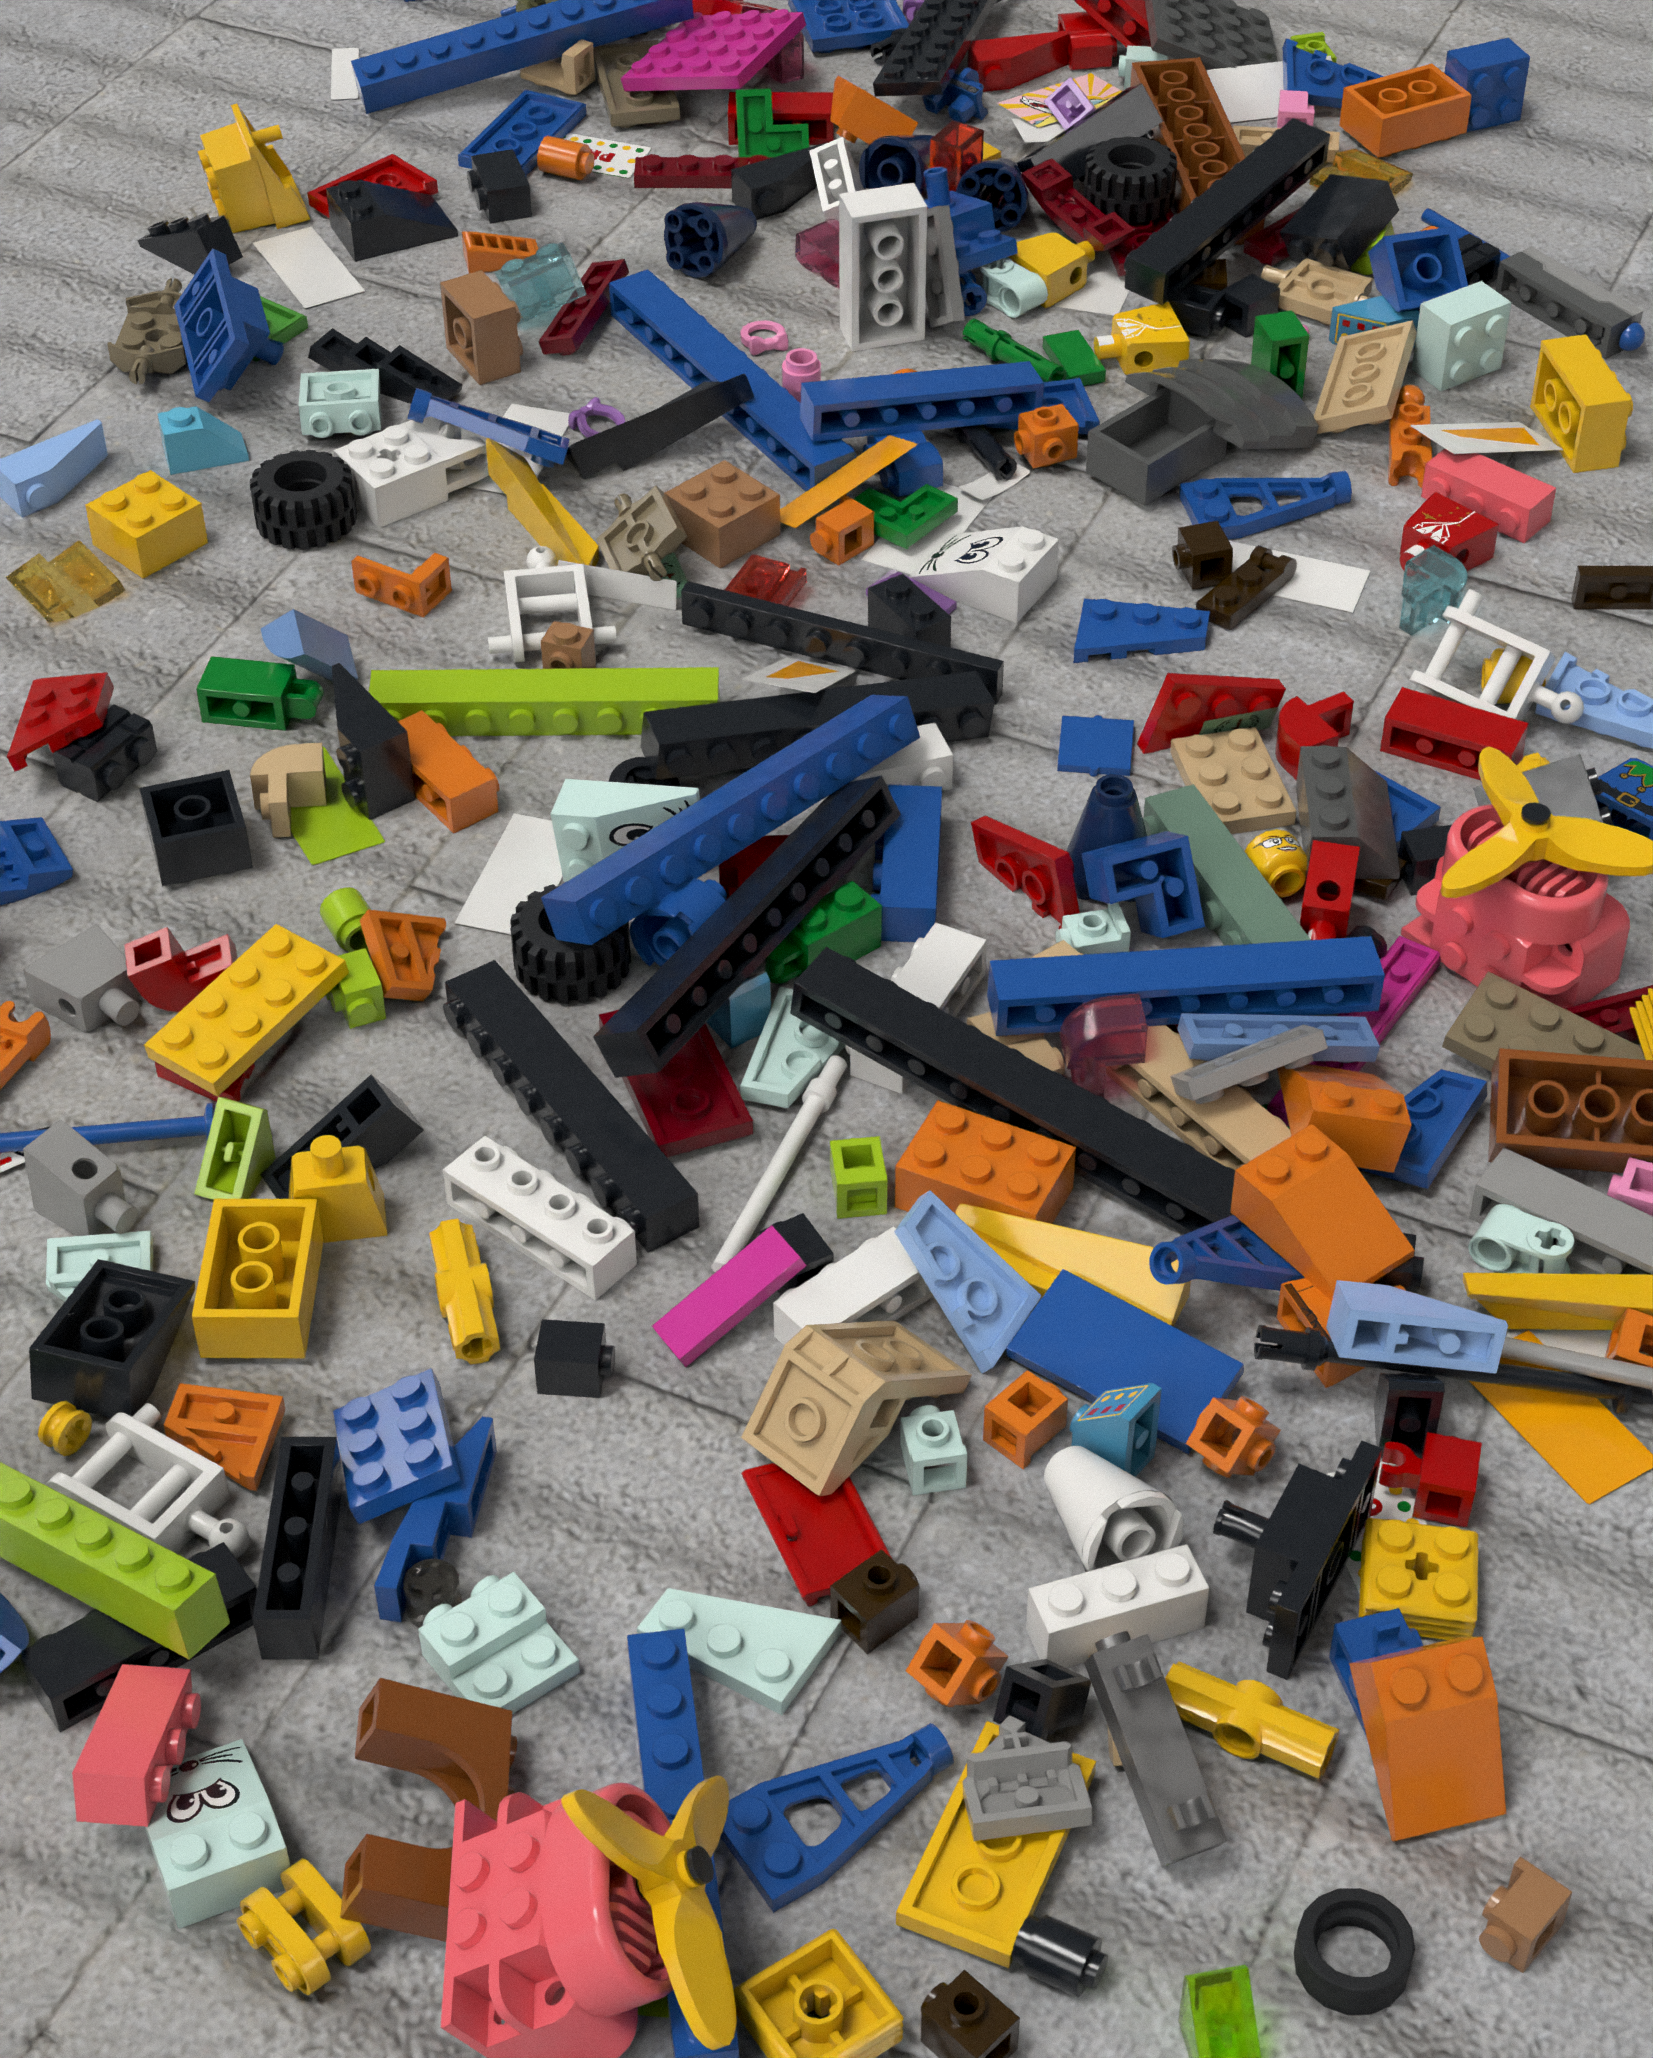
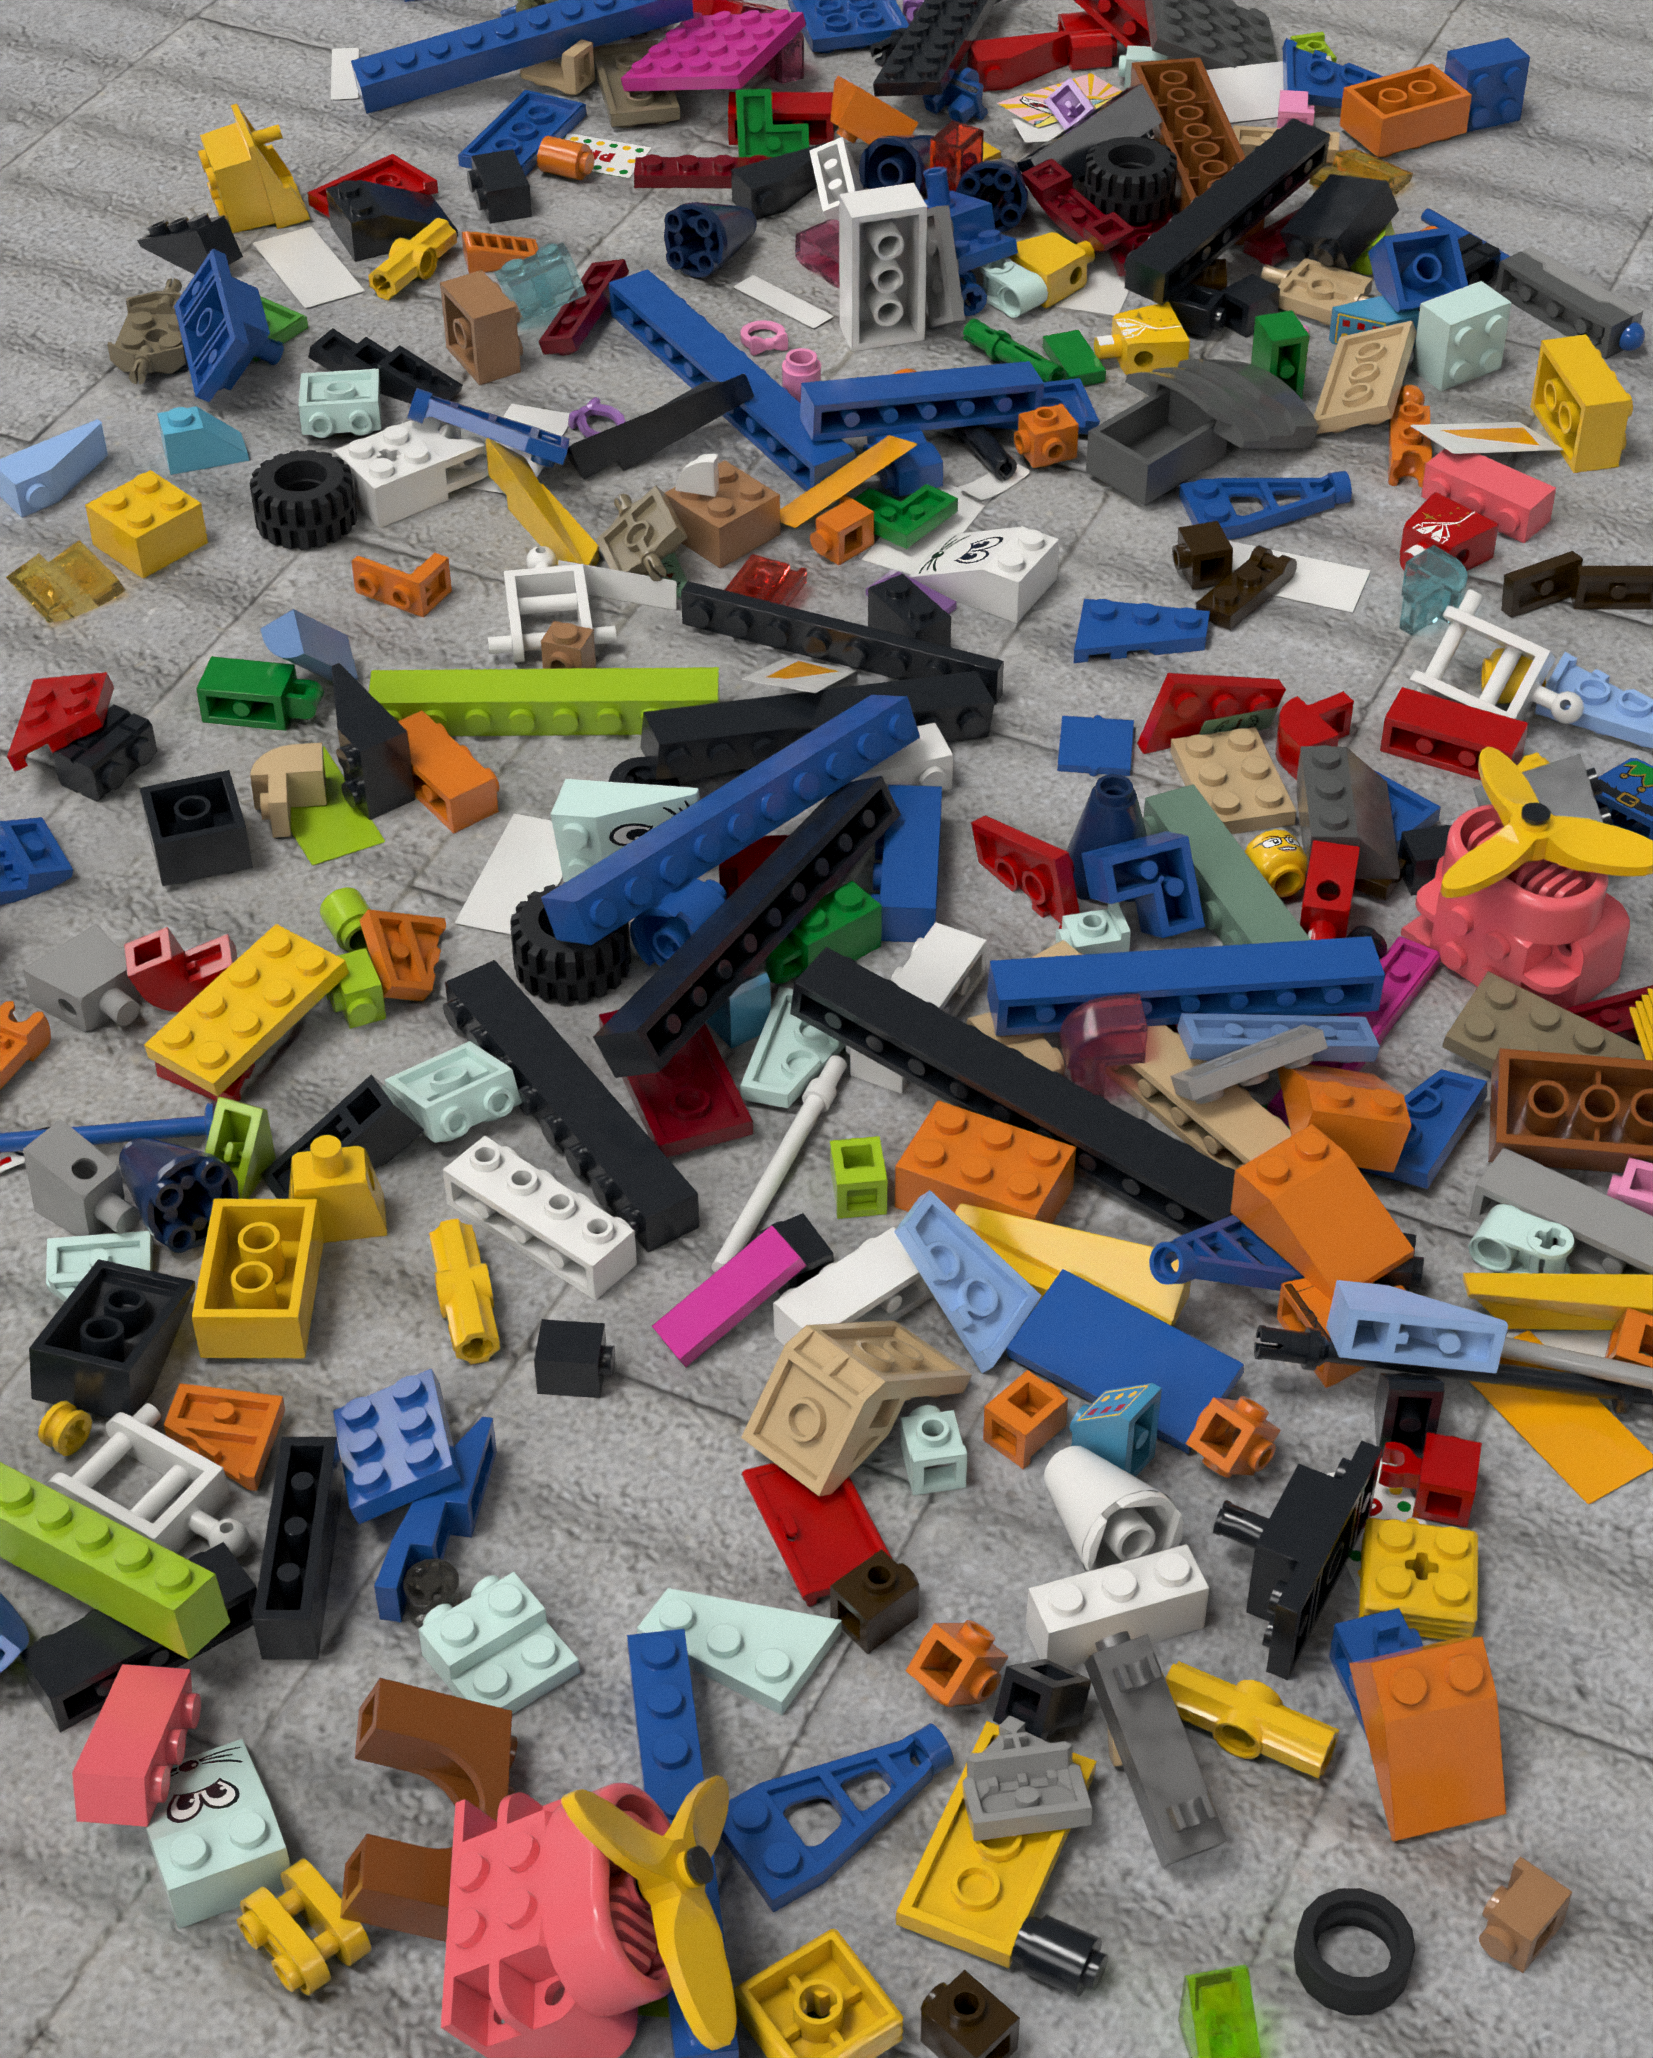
none -> dark blue cone [119,1138,239,1253]
none -> yellow piece [368,218,457,300]
none -> light aqua plate [385,1041,522,1143]
none -> white tile [675,454,719,497]
none -> white sticker [734,275,834,328]
none -> dark brown plate [1501,551,1583,618]

